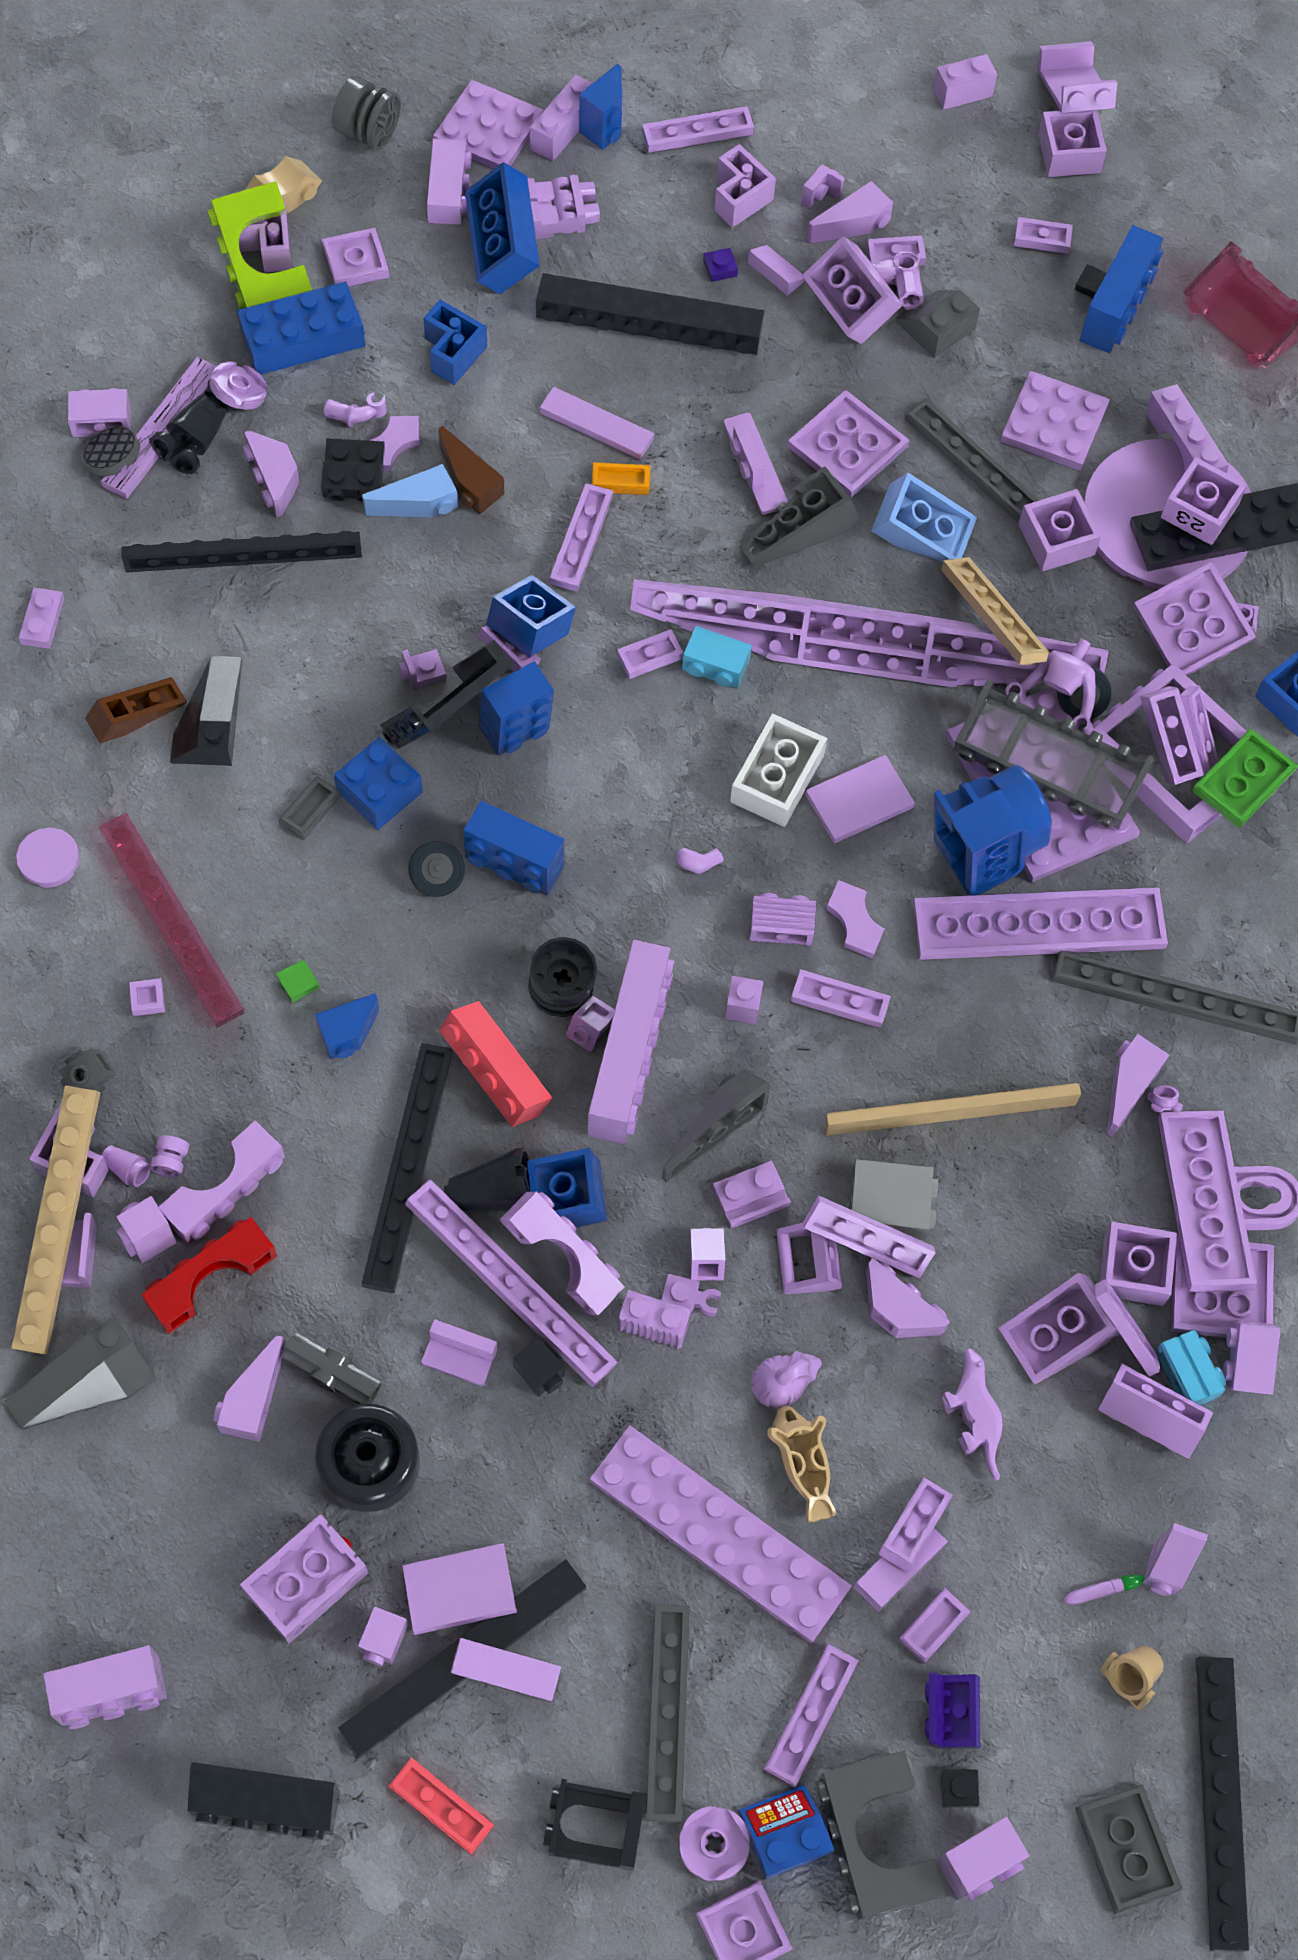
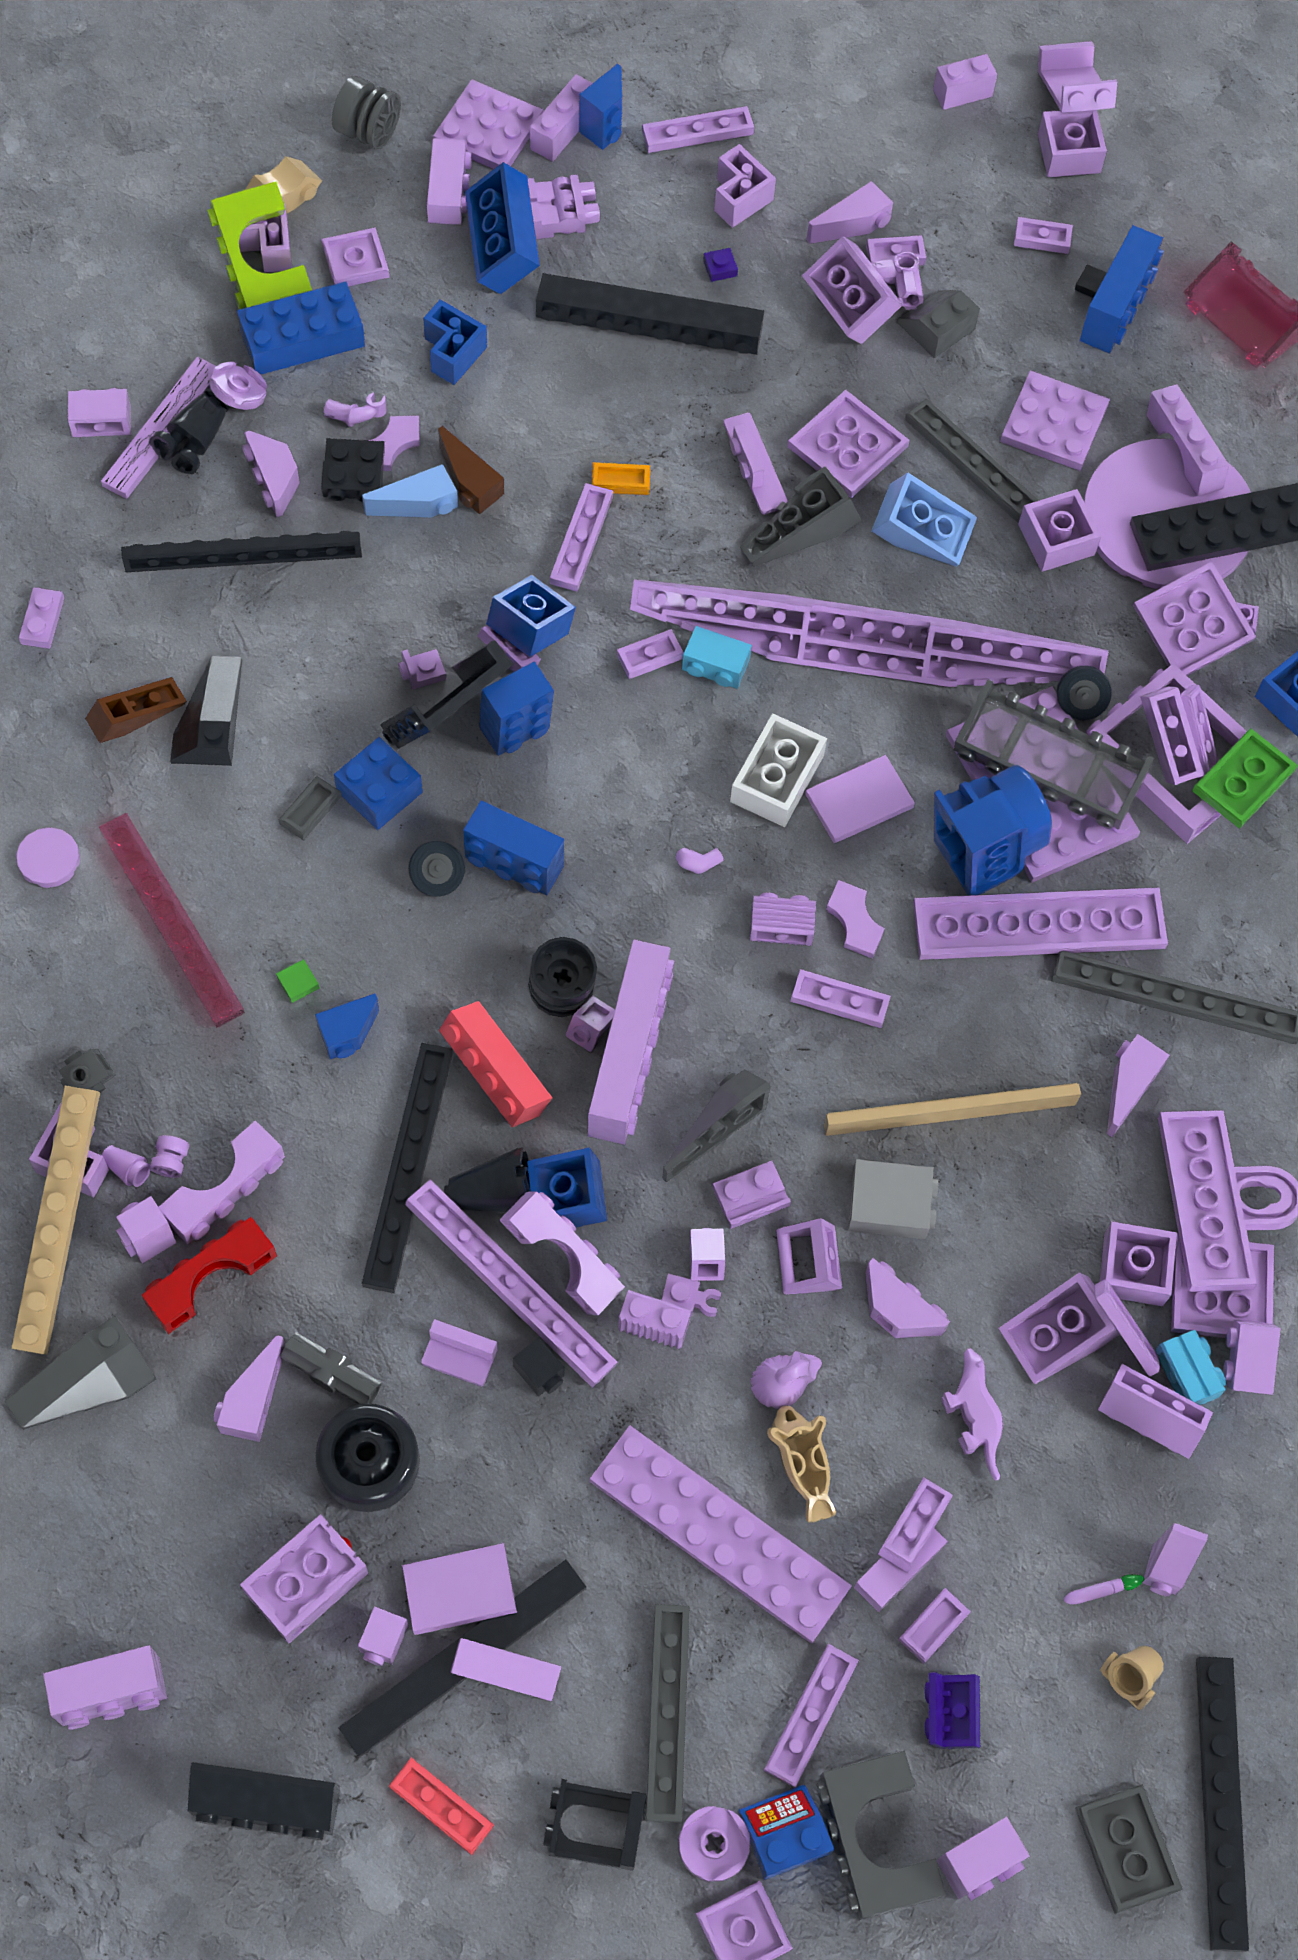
lavender panel [61,1213,97,1288] -> none
tile [82,426,140,476] -> none
lavender plate [129,978,165,1016] -> none
lavender tile [540,387,654,460] -> none
lavender brick [725,976,763,1024] -> none
lavender slope [748,245,805,296] -> none
lavender bracket [801,164,844,208] -> none
lavender plate [803,1195,936,1279] -> none
tan plate [941,557,1049,665] -> none
black plate [941,1769,979,1808] -> none
lavender piece [1005,639,1096,735] -> none
lavender plate [1147,1085,1183,1113] -> none
lavender brick [1161,457,1247,545] -> none

